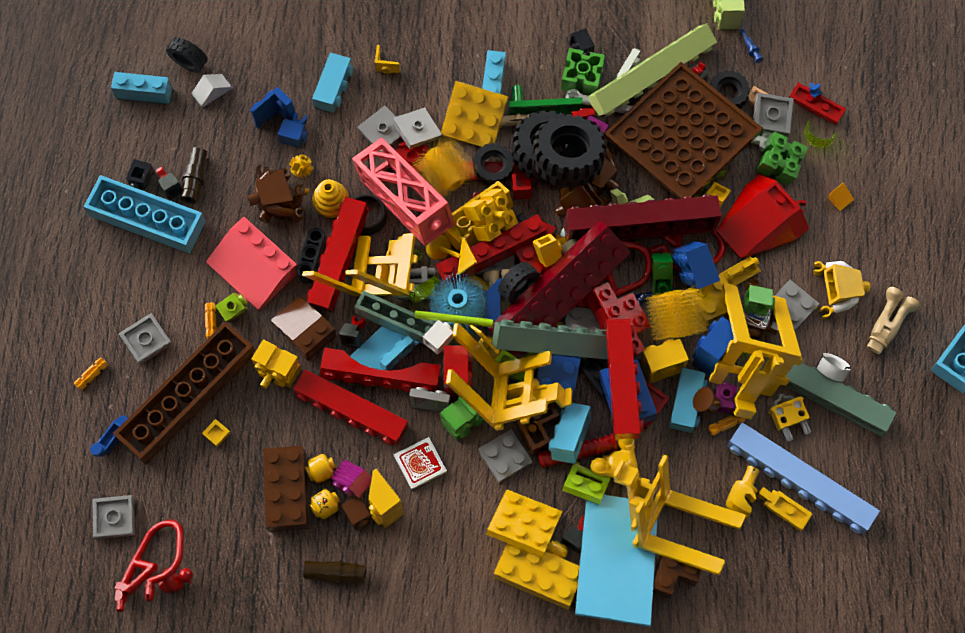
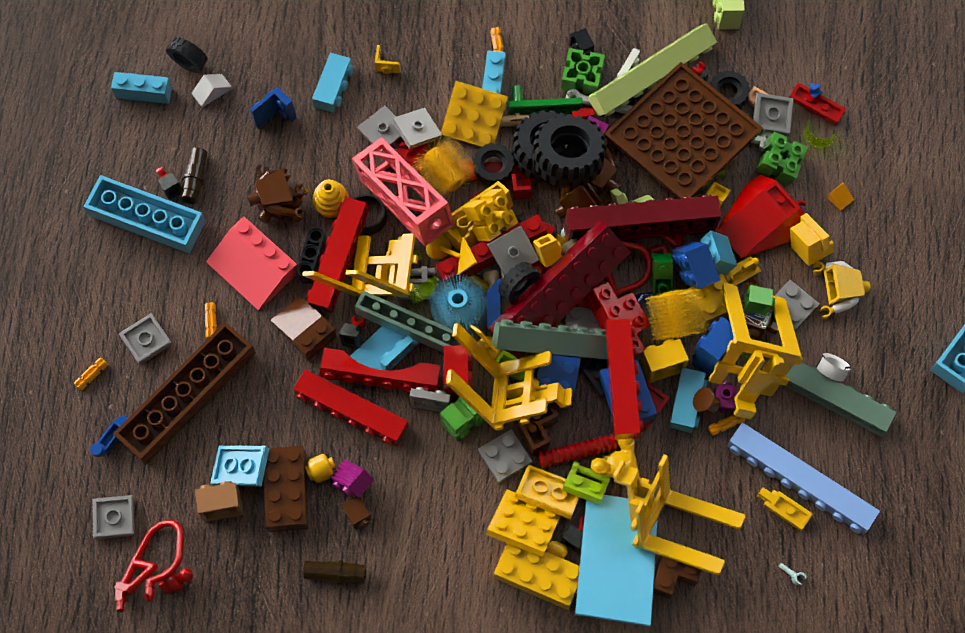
black brick [126,159,155,190] -> none
yellow plate [202,419,231,448] -> none
lime brick [216,293,248,322] -> none
yellow brick [252,339,302,389] -> none
blue brick [278,112,308,149] -> none
yellow gear [289,155,313,178] -> none
yellow head [309,489,340,519] -> none
yellow slope [369,469,404,528] -> none
tile [394,437,447,490] -> none
lime bar [415,311,493,327] -> none
white brick [423,320,454,355] -> none
medium azure brick [549,403,591,464] -> none
yellow piece [725,466,759,519] -> none
blue piece [740,27,764,63] -> none
yellow piece [768,393,811,441] -> none
tan piece [867,287,921,355] -> none
none -> medium nougat brick [195,481,244,522]
none -> medium azure tile [210,446,270,487]
none -> light grey plate [487,226,540,275]
none -> light orange axle [491,27,504,52]
none -> yellow tile [514,465,580,519]
none -> medium azure brick [700,231,737,275]
none -> light aqua hand [779,563,807,585]
none -> yellow plate [790,213,834,266]

